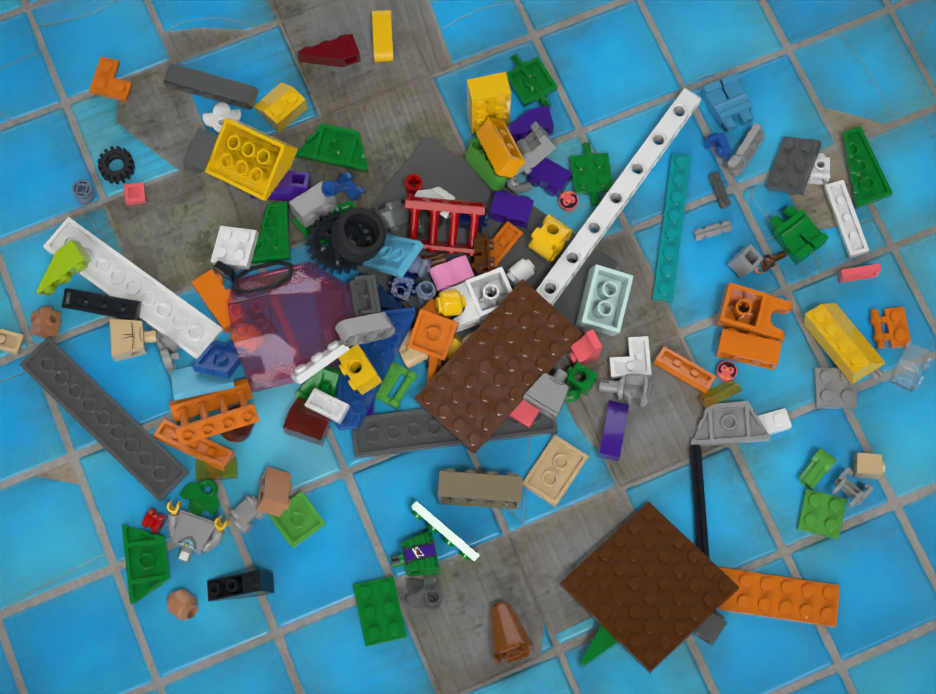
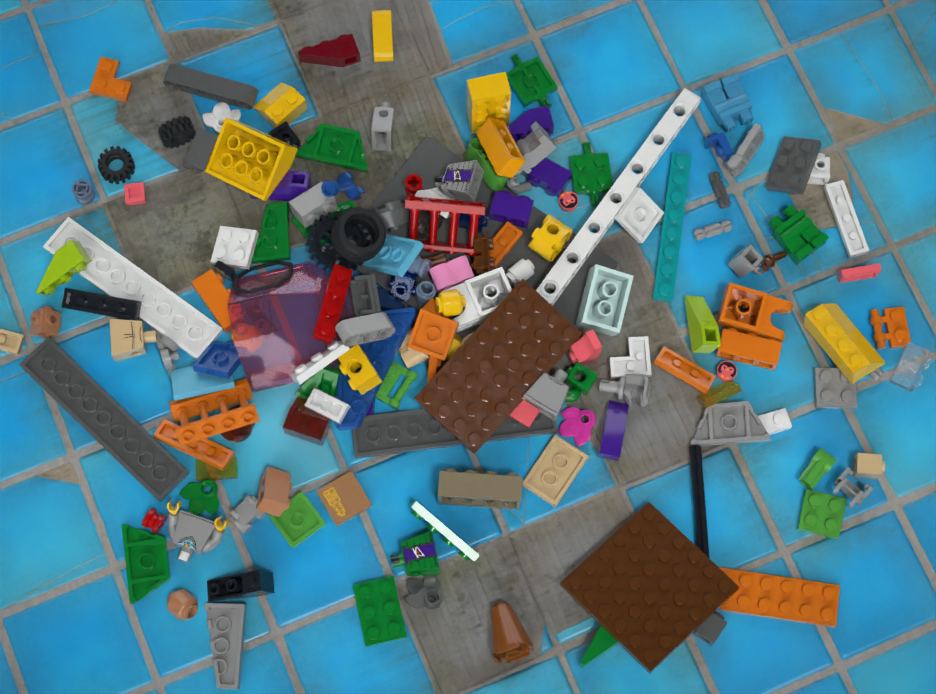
green wing [842,126,893,209] -> none
none -> black tyre [158,116,196,149]
none -> light grey wing [204,603,247,690]
none -> black brick [270,121,301,150]
none -> red plate [312,264,353,344]
none -> medium nougat tile [316,470,372,527]
none -> light grey torso [371,102,395,152]
none -> light grey torso [435,160,484,202]
none -> dark pink plate [558,407,596,447]
none -> white plate [614,187,664,243]
none -> lime slope [684,296,721,354]

